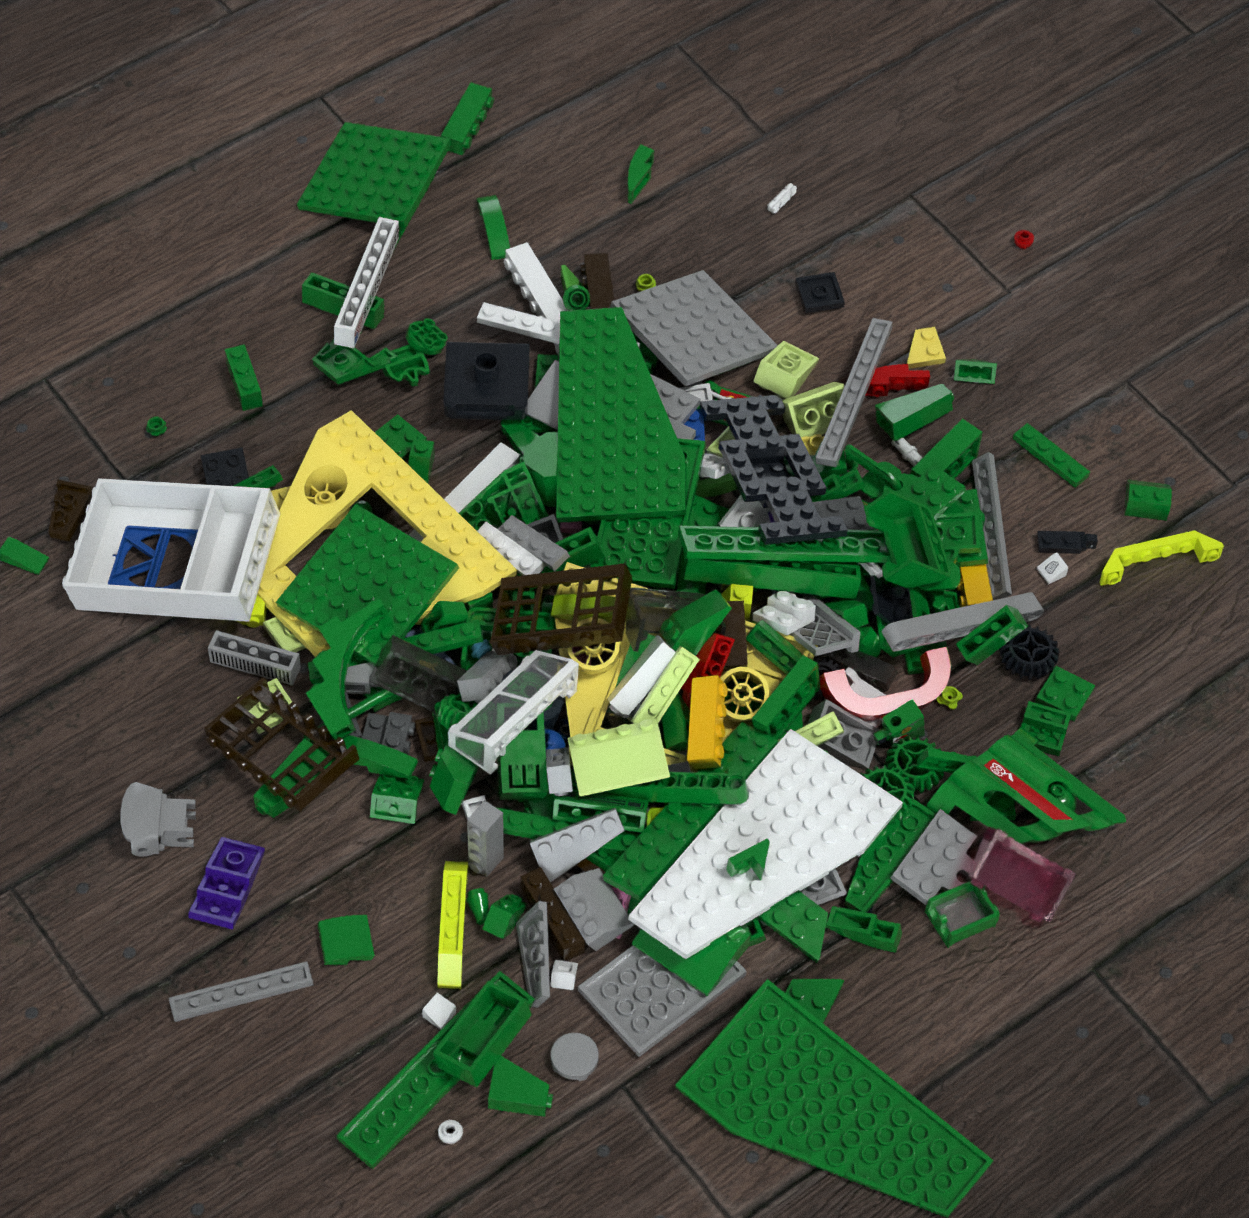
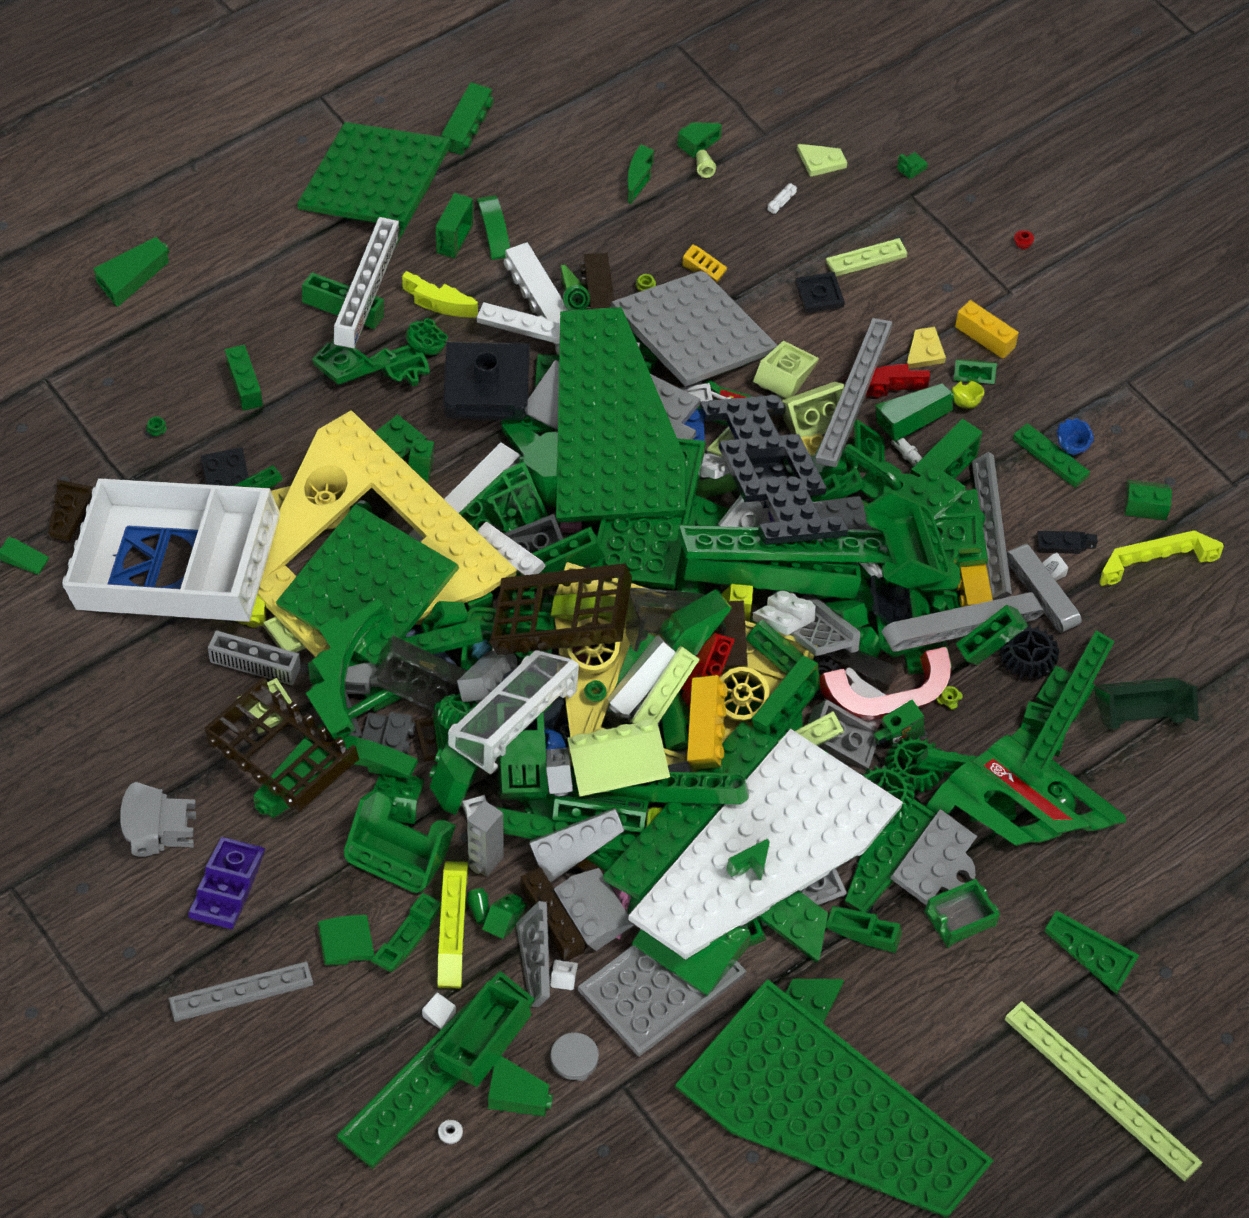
light grey plate [498,515,569,571] -> none
clear pink windscreen [968,827,1076,923] -> none
none -> green slope [93,236,169,307]
none -> green windscreen [344,789,456,893]
none -> green slope [372,892,442,973]
none -> neon yellow slope [402,271,478,317]
none -> green window [435,193,473,259]
none -> green plate [584,680,607,702]
none -> green slope [677,123,722,158]
none -> yellow slope [682,244,727,283]
none -> yellowish green cone [696,150,716,178]
none -> yellowish green wing [797,144,847,177]
none -> yellowish green tile [826,238,907,276]
none -> green slope [852,419,885,473]
none -> green bracket [897,152,928,179]
none -> neon yellow hair [951,381,984,409]
none -> yellow brick [955,300,1019,359]
none -> yellowish green plate [1005,1001,1202,1181]
none -> light grey beam [1006,544,1082,633]
none -> green plate [1021,630,1115,779]
none -> green wing [1045,910,1139,995]
none -> blue hair [1057,418,1094,455]
none -> clear green windscreen [1094,677,1199,729]

